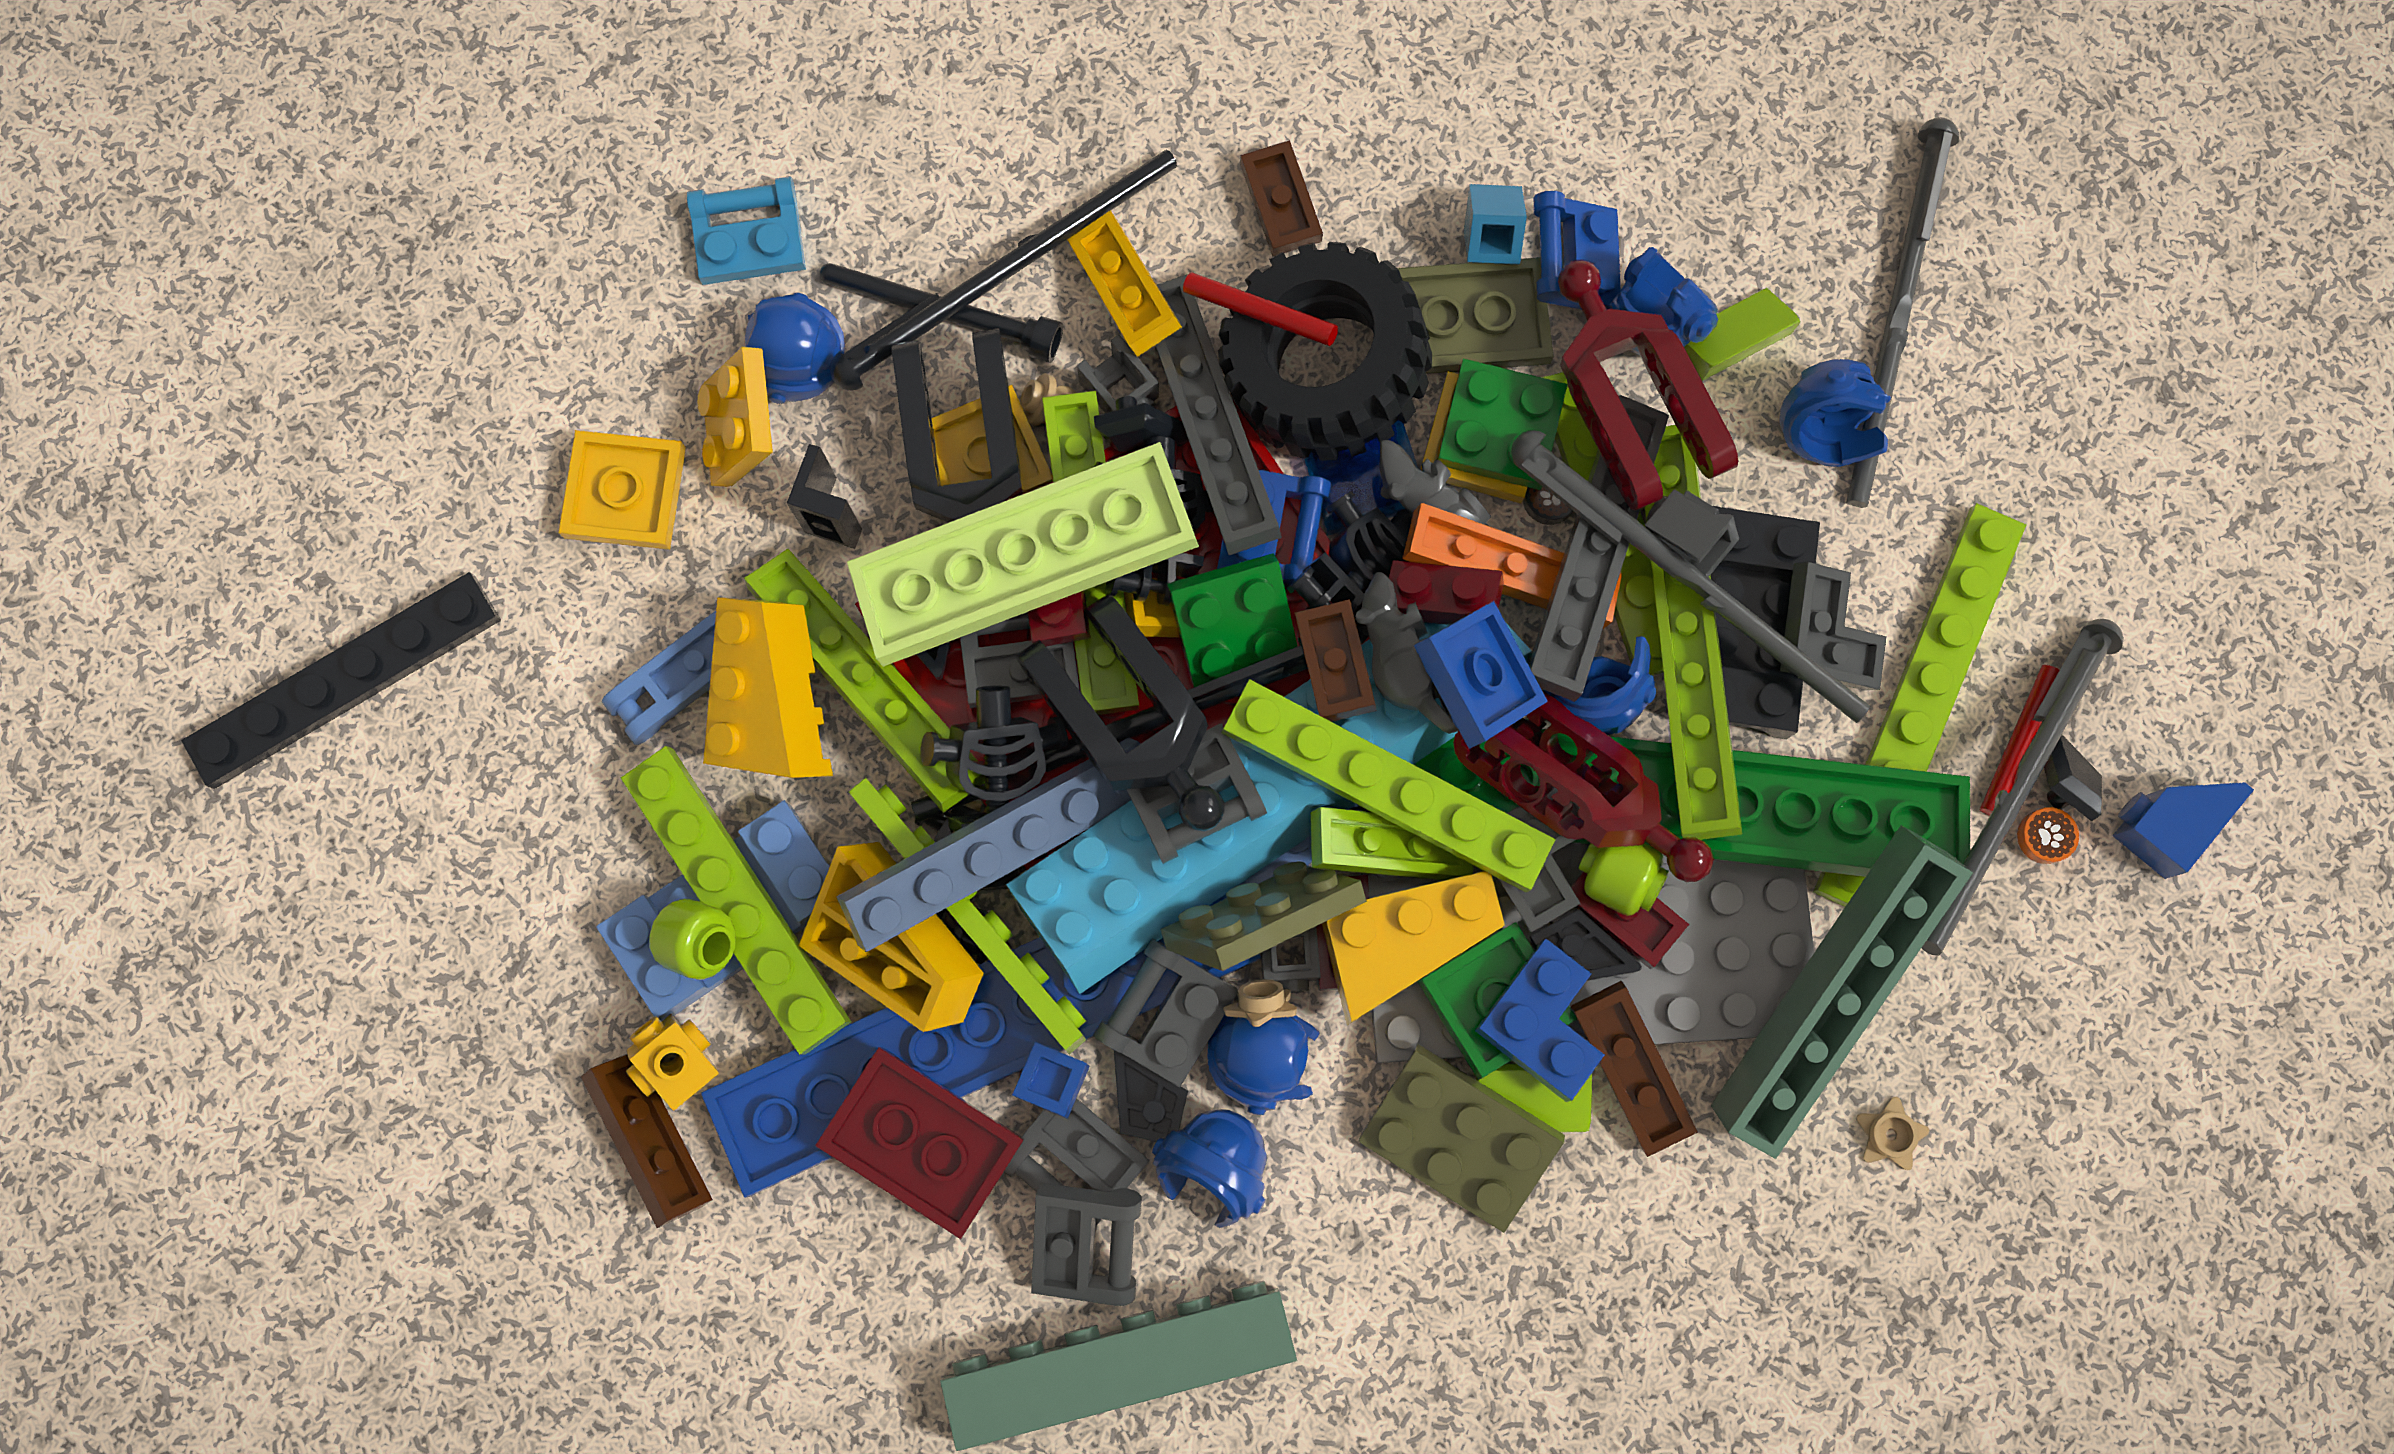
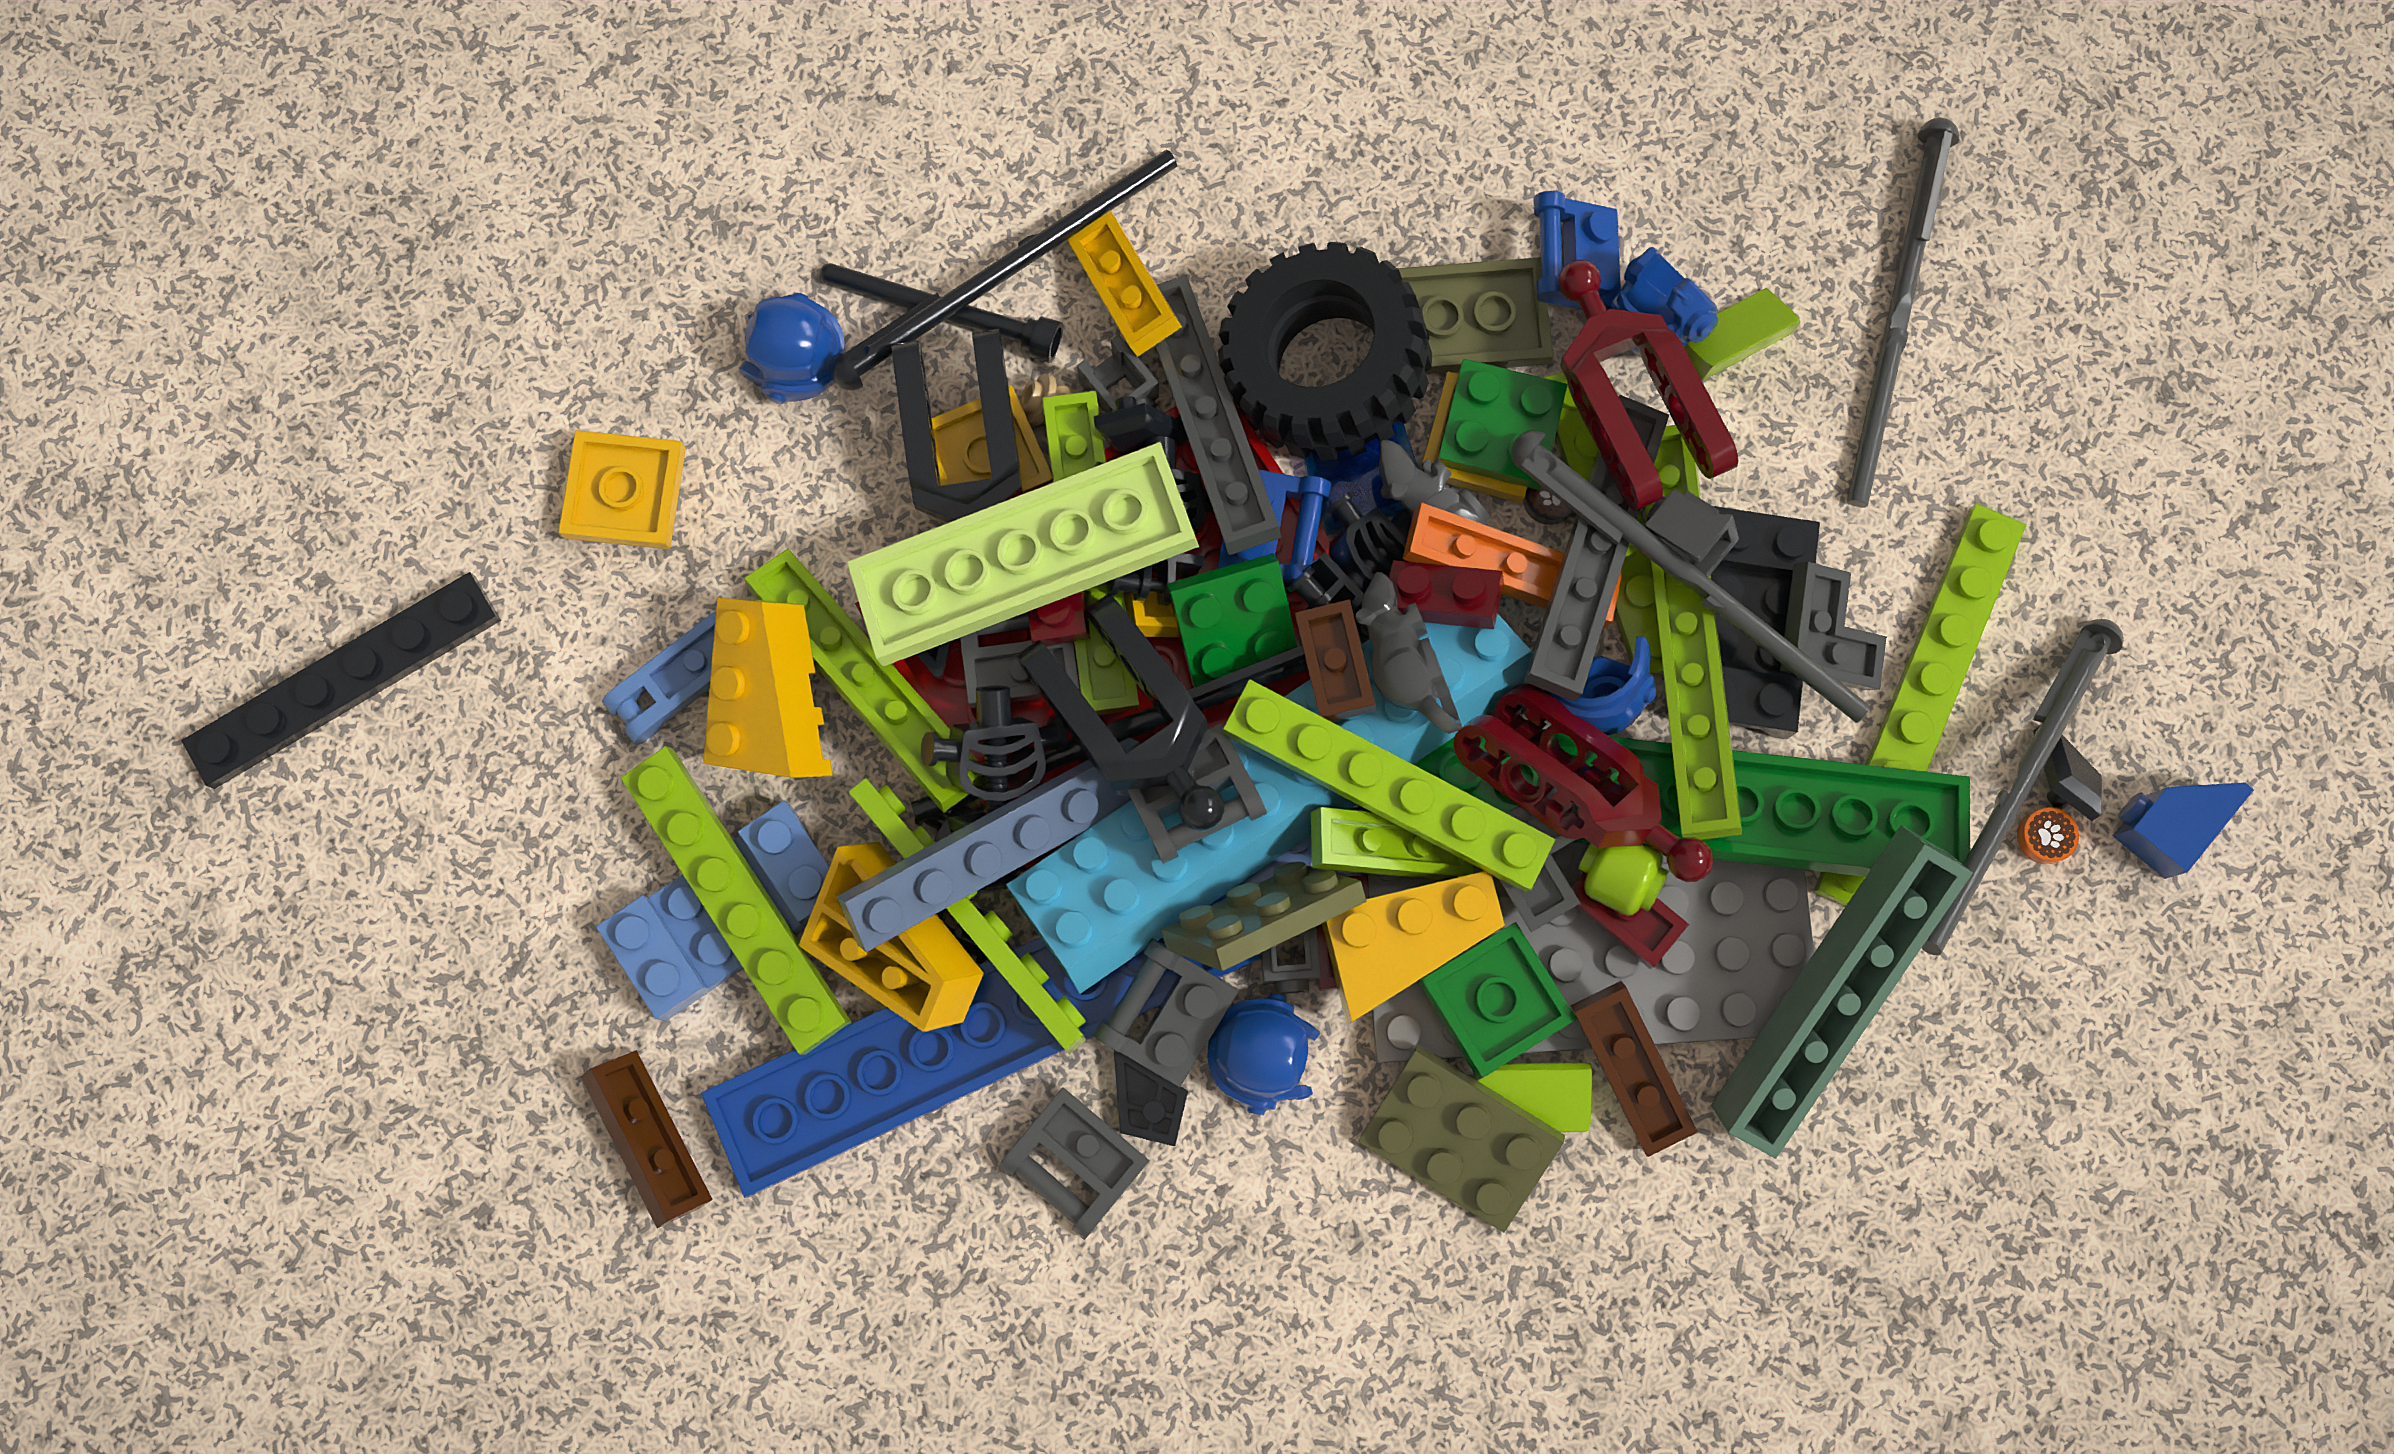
yellow brick [626,1014,719,1111] -> none
lime head [649,899,736,980] -> none
dark azure plate [687,176,806,285] -> none
yellow plate [697,347,773,487] -> none
black panel [787,444,862,549] -> none
dark red plate [815,1047,1024,1239] -> none
sand green brick [940,1281,1297,1452] -> none
blue plate [1012,1042,1090,1119] -> none
dark grey plate [1031,1183,1142,1306] -> none
blue helmet [1152,1109,1267,1228] -> none
red bar [1183,272,1338,346] -> none
tan plate [1223,979,1297,1027] -> none
reddish brown plate [1240,140,1323,257] -> none
blue plate [1414,601,1548,749] -> none
dark azure brick [1464,184,1527,264] -> none
blue plate [1475,938,1605,1102] -> none
black piece [1529,909,1642,981] -> none
blue helmet [1779,359,1891,467] -> none
tan plate [1856,1097,1929,1171] -> none
red bar [1979,665,2060,816] -> none

